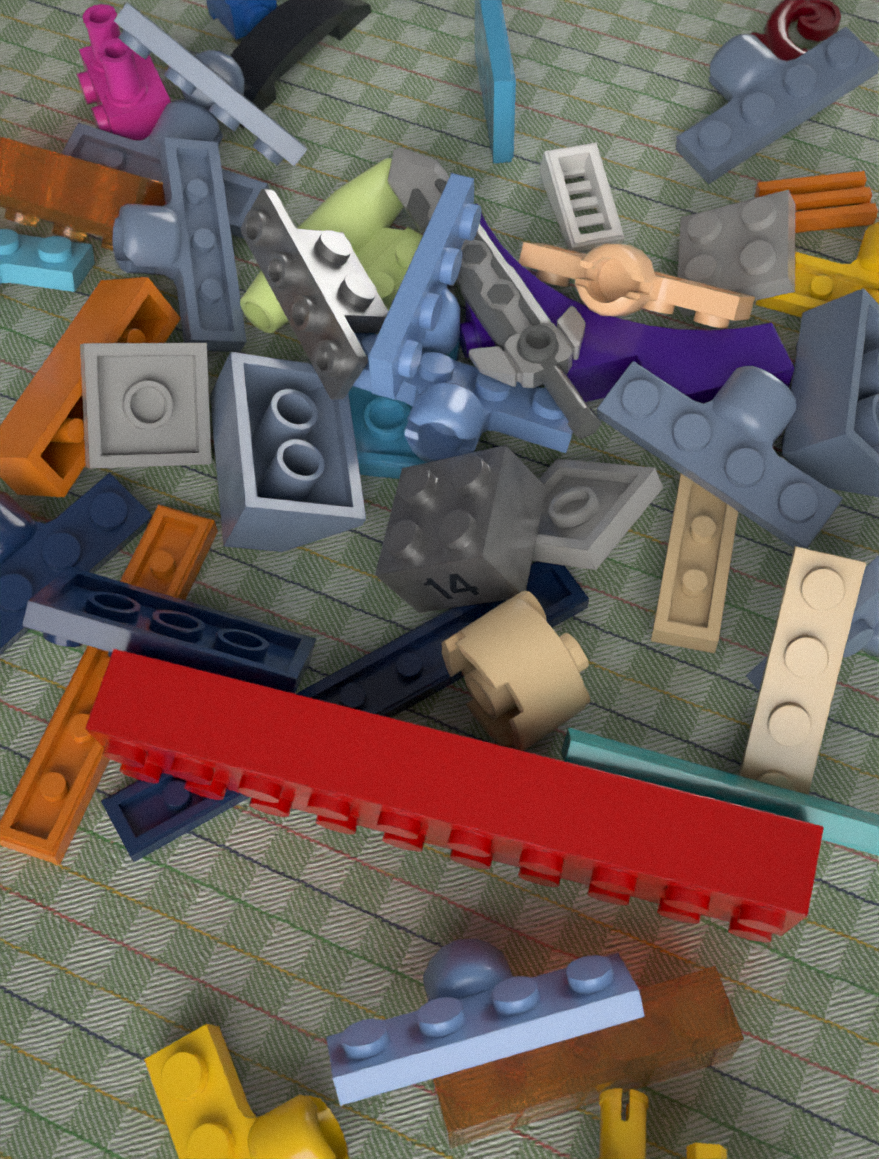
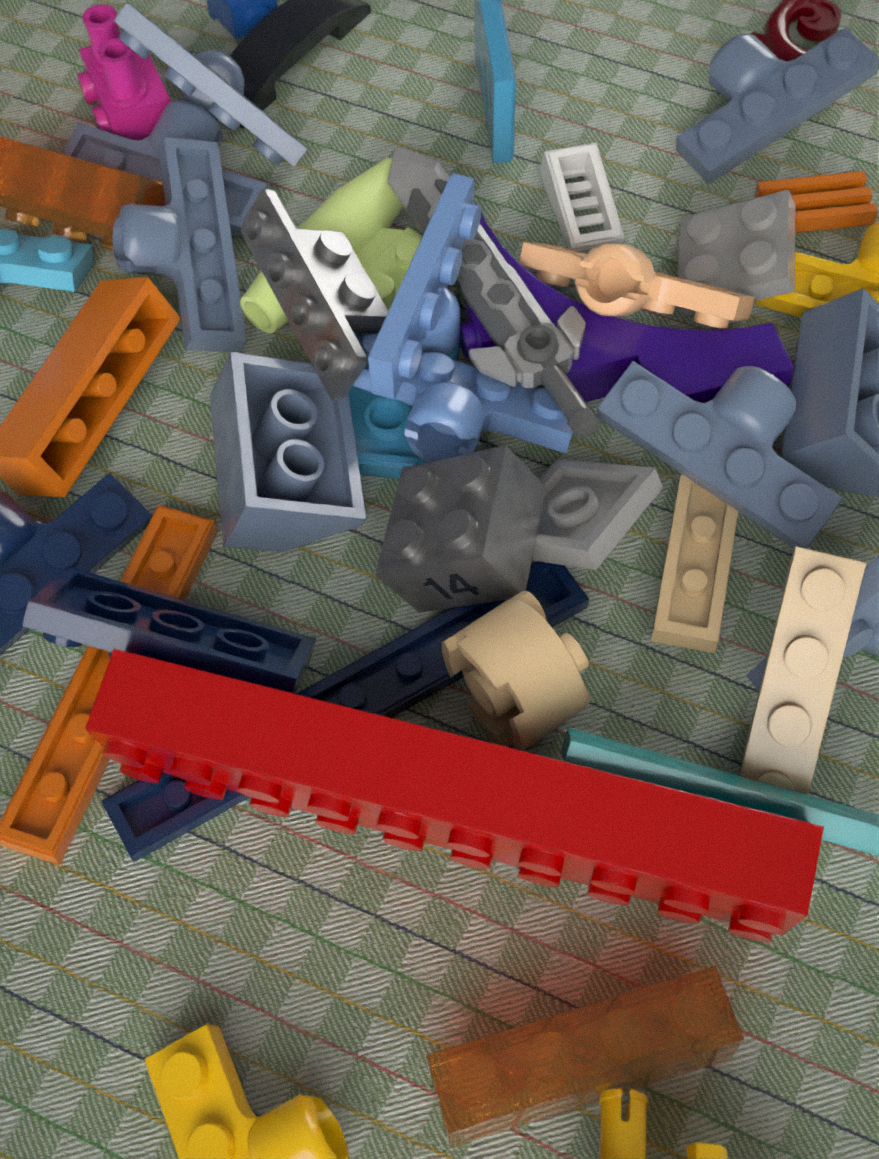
light grey plate [80,343,211,469] -> none
medium blue plate [326,938,645,1106] -> none

